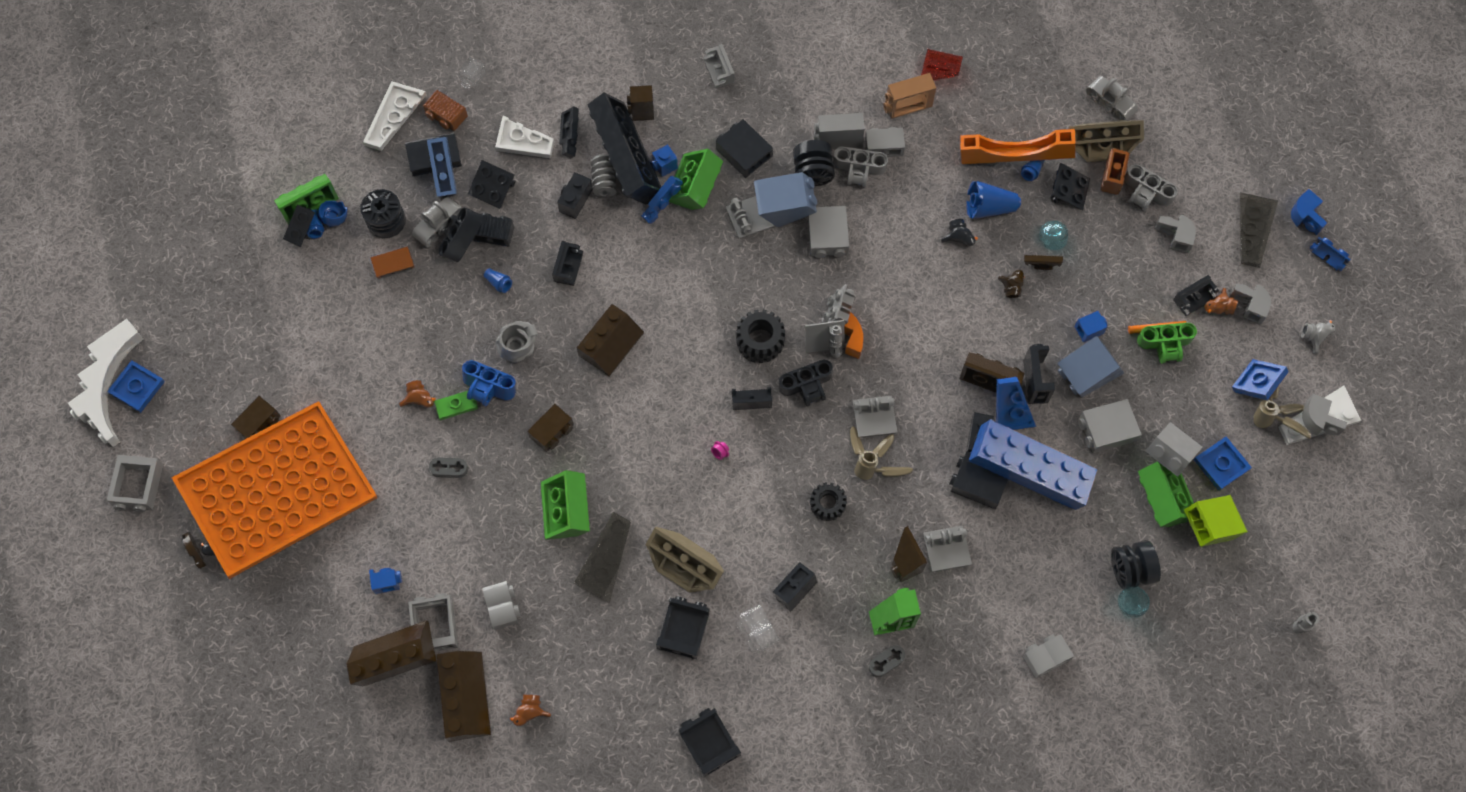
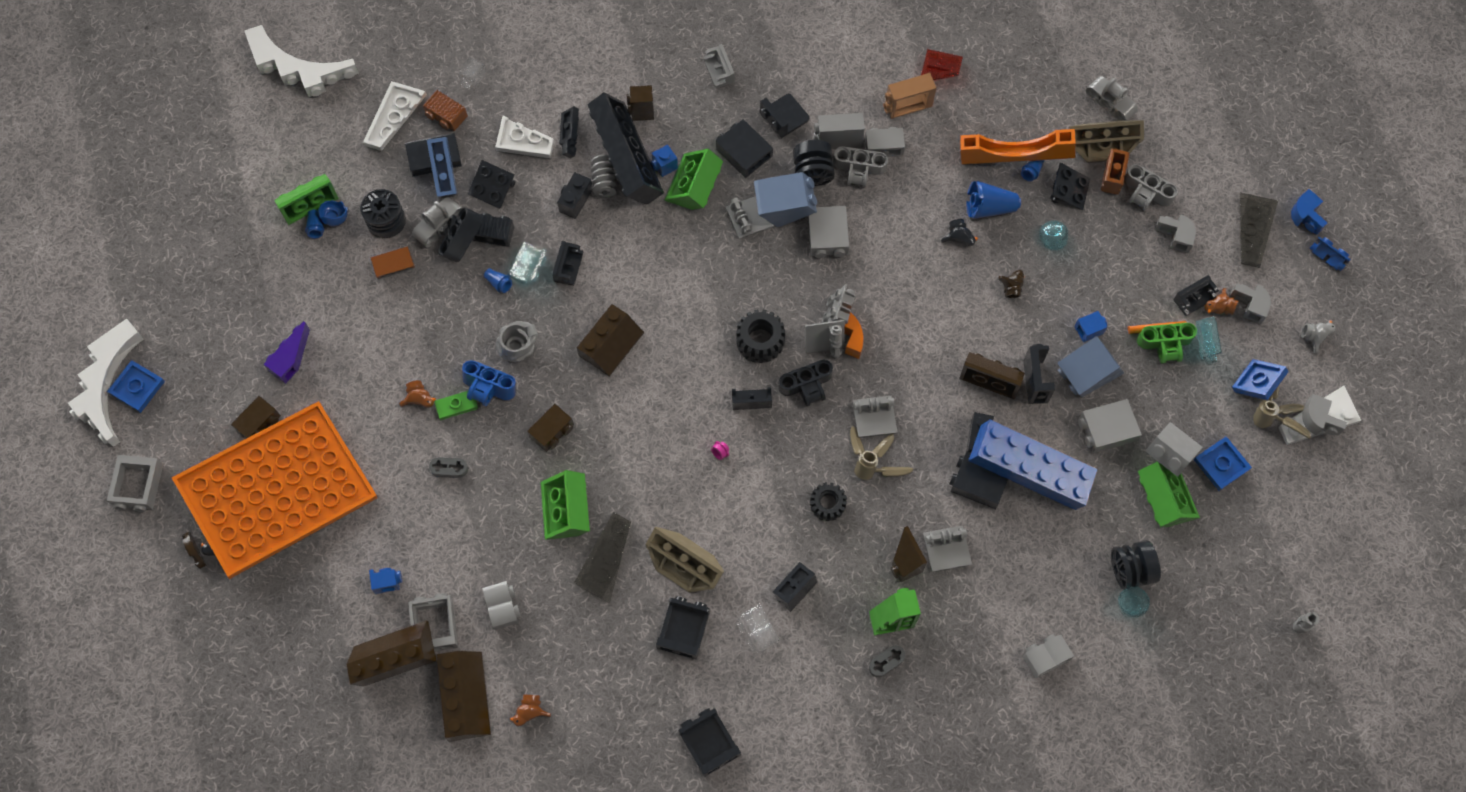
black hinge [283,204,315,247] -> none
blue hinge [641,176,683,224] -> none
blue wing [996,377,1036,430] -> none
dark brown tile [1024,255,1063,270] -> none
lime brick [1184,495,1248,547] -> none
none -> white arch [245,25,359,97]
none -> dark purple slope [264,321,310,384]
none -> clear light blue bracket [507,241,547,286]
none -> black bracket [759,93,810,139]
none -> clear light blue bracket [1196,316,1222,363]

